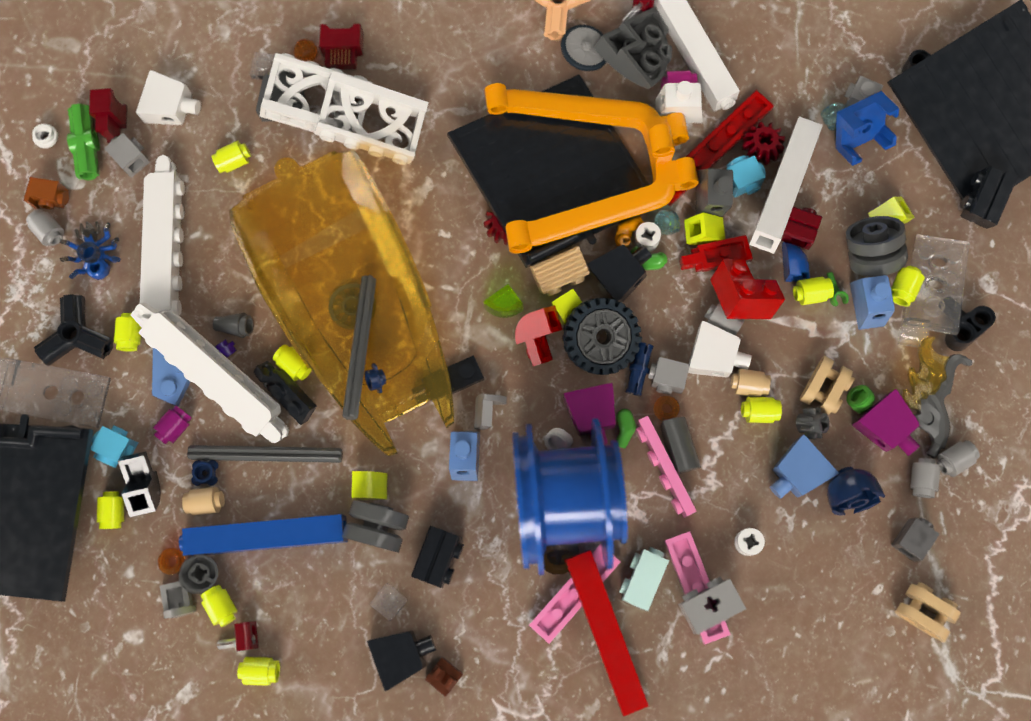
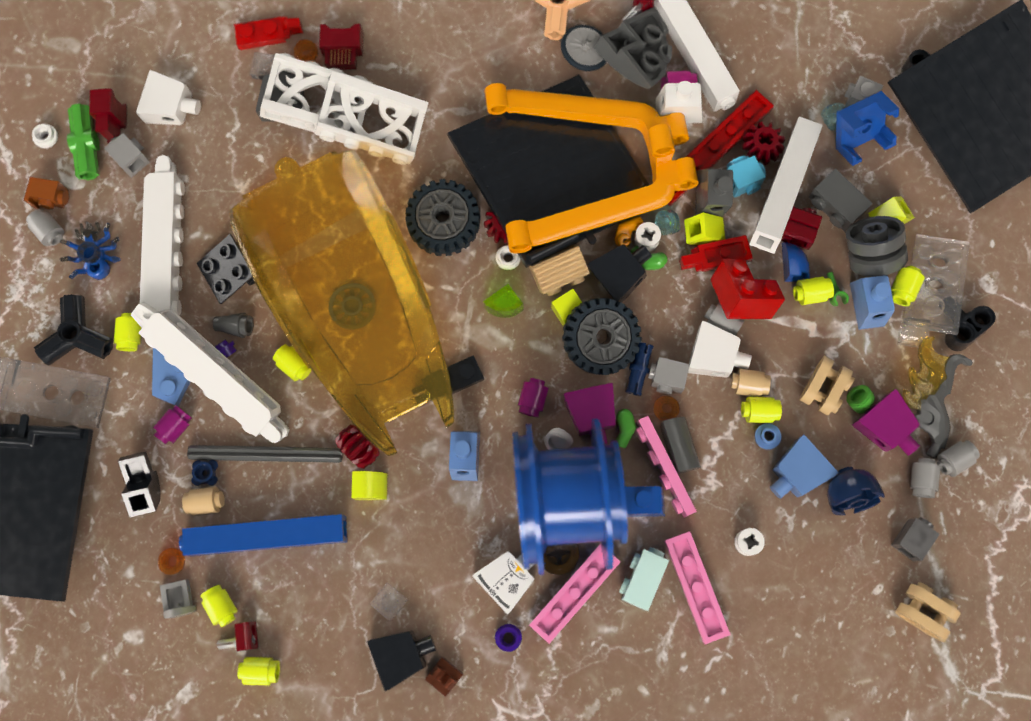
medium azure brick [90,425,139,468] -> none
neon yellow brick [96,491,125,529] -> none
dark grey wheel [179,554,218,594] -> none
neon yellow brick [211,140,251,173] -> none
black hinge [253,361,317,425] -> none
dark grey axle [342,275,376,420] -> none
dark grey wheel [342,500,409,553] -> none
dark blue plate [364,363,386,394] -> none
black brick [411,525,464,588] -> none
light grey tile [474,393,507,430] -> none
brick [515,305,563,366] -> none
red tile [565,550,649,717] -> none
light grey brick [678,576,746,635] -> none
dark grey gear [796,407,830,439] -> none
black brick [961,166,1017,229] -> none
none -> hinge [197,234,258,304]
none -> red hinge [234,16,303,50]
none -> dark red gear [335,424,380,469]
none -> wheel [405,179,480,256]
none -> white torso [473,551,535,614]
none -> dark purple plate [495,624,522,652]
none -> white plate [496,245,521,270]
none -> magenta brick [518,378,549,418]
none -> blue torso [625,486,665,517]
none -> medium blue plate [754,423,782,450]
none -> dark grey brick [809,169,873,232]

